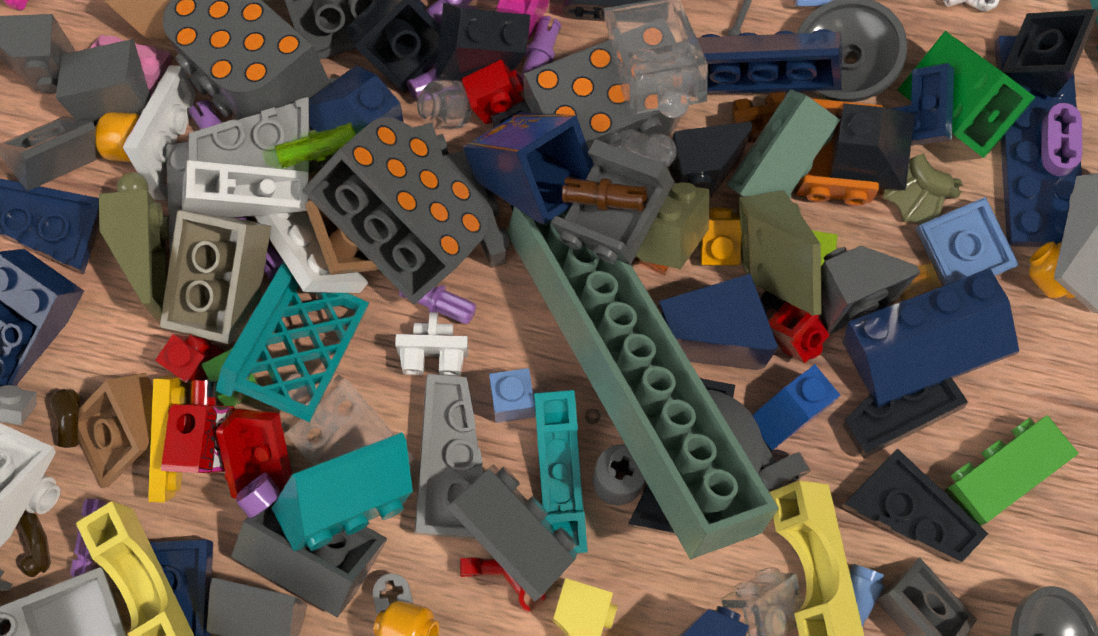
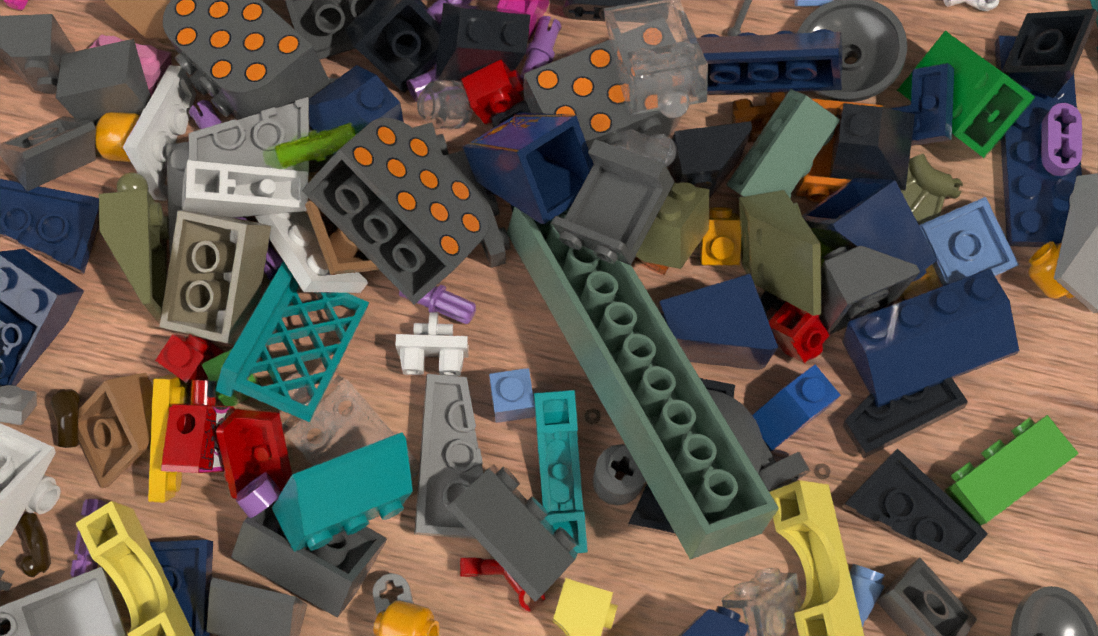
reddish brown pin [562,177,647,212] -> none
none -> dark blue slope [802,178,938,282]
none -> clear smoke piece [814,464,831,479]

